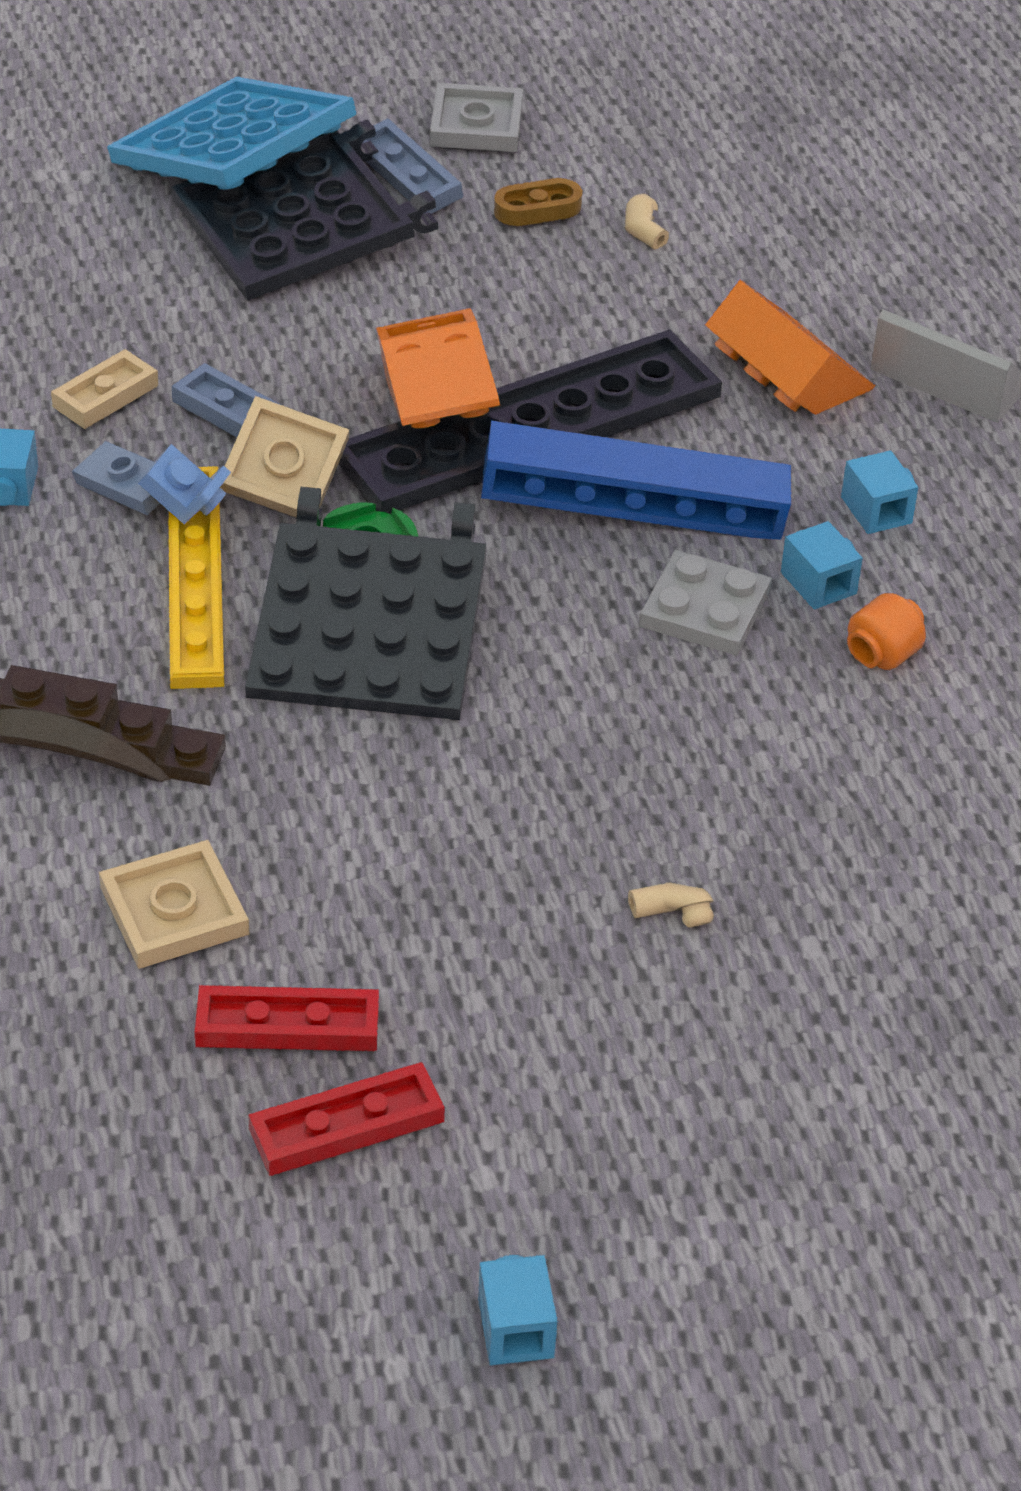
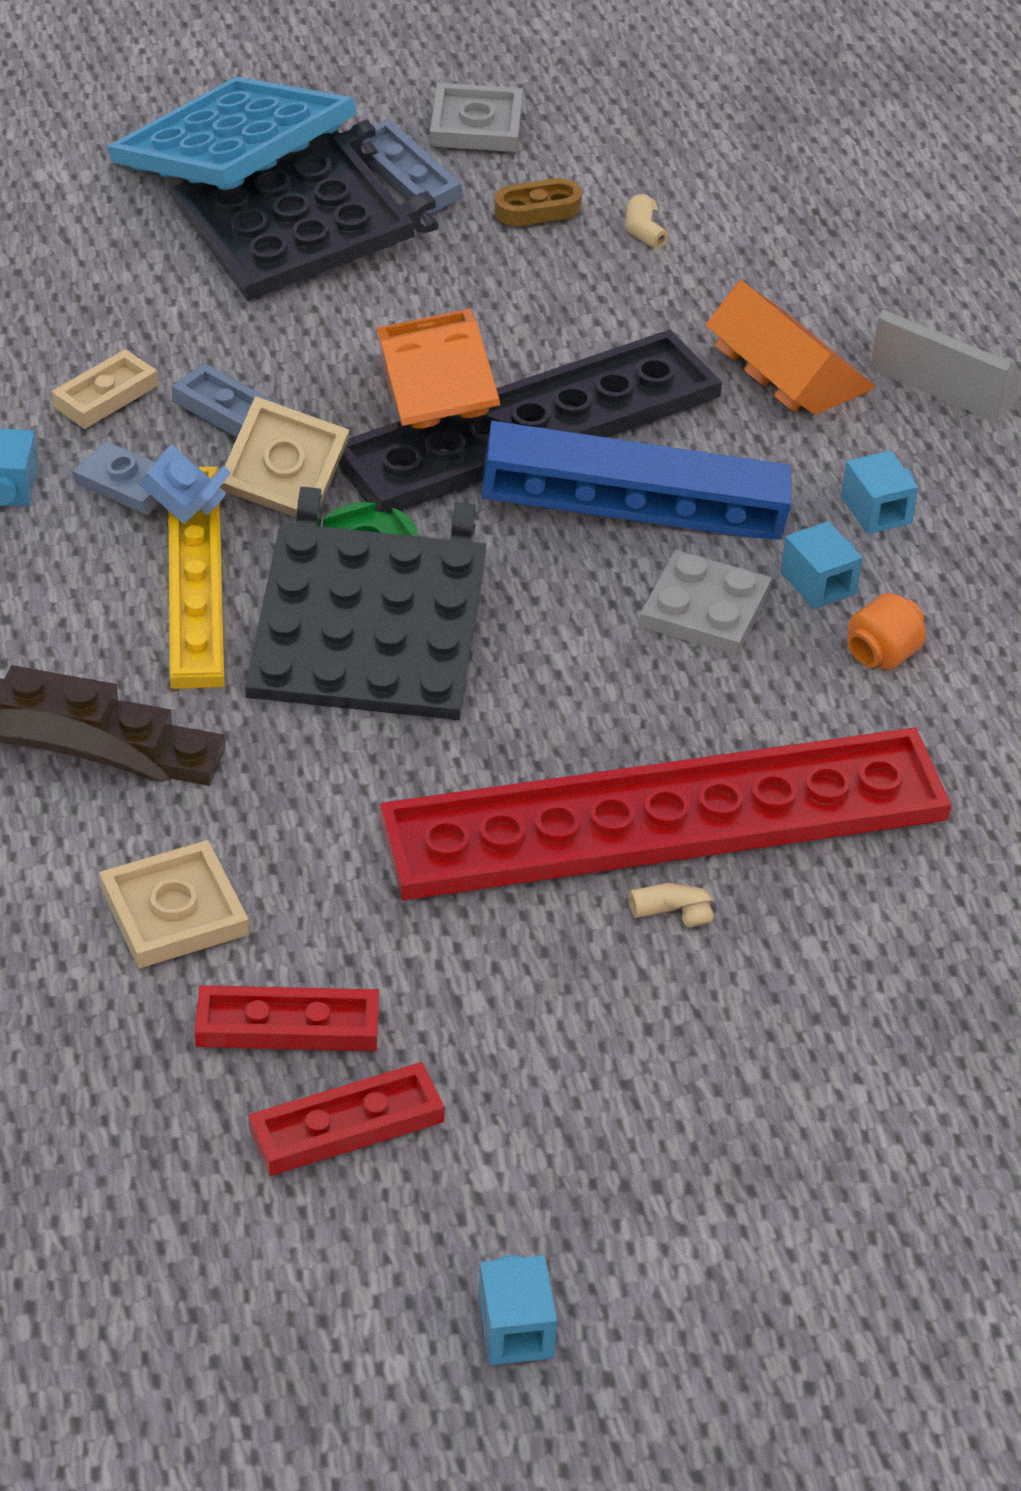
none -> red plate [380,727,951,901]

